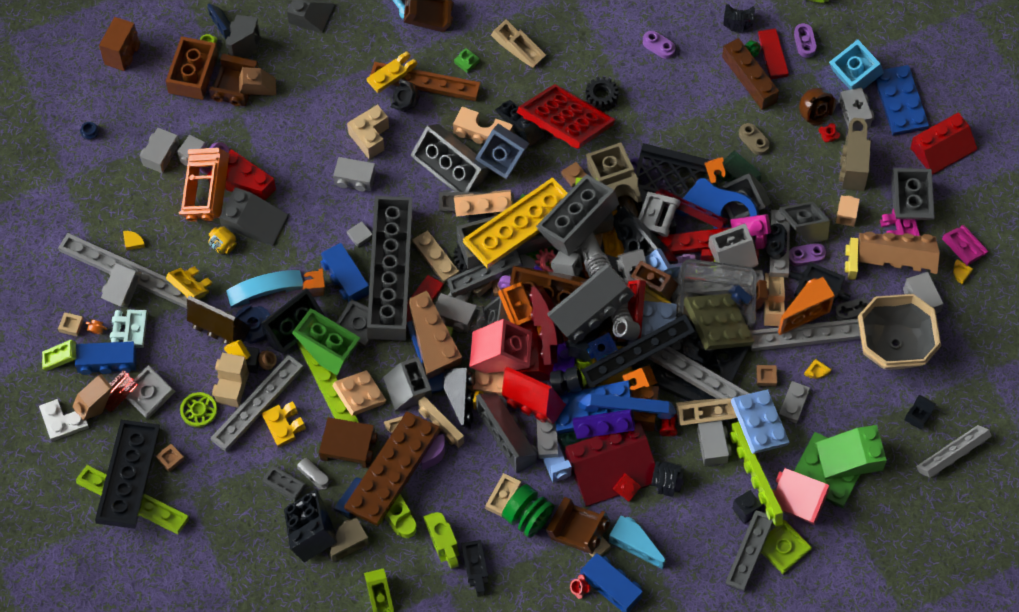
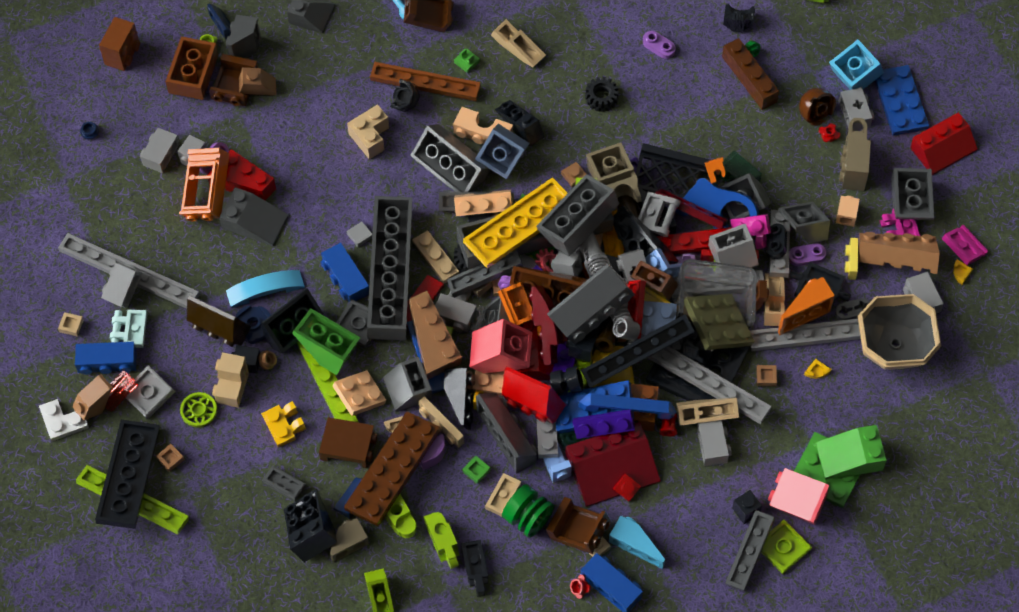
lime plate [42,340,76,371] -> none
orange plate [86,320,107,335] -> none
yellow tile [123,231,145,251] -> none
yellow plate [166,266,213,299] -> none
yellow head [208,226,237,254] -> none
light grey plate [211,355,304,452] -> none
yellow tile [223,339,251,359] -> none
light grey bar [297,458,328,490] -> none
orange hinge [303,269,325,297] -> none
light grey brick [333,157,376,192] -> none
yellow hinge [367,52,417,93] -> none
red plate [517,84,615,149] -> none
clear blue brick [586,333,618,361] -> none
orange hinge [622,365,657,390] -> none
black hair [651,461,684,497] -> none
dark blue plate [728,285,753,304] -> none
lime plate [729,422,783,527] -> none
light blue plate [731,389,790,454] -> none
dark tan plate [739,123,769,155] -> none
red tile [758,28,789,80] -> none
light grey plate [779,381,810,423] -> none
medium lavender plate [794,23,816,58] -> none
black bracket [904,395,936,429] -> none
light grey plate [916,425,991,478] -> none
none -> bright green plate [462,456,491,484]

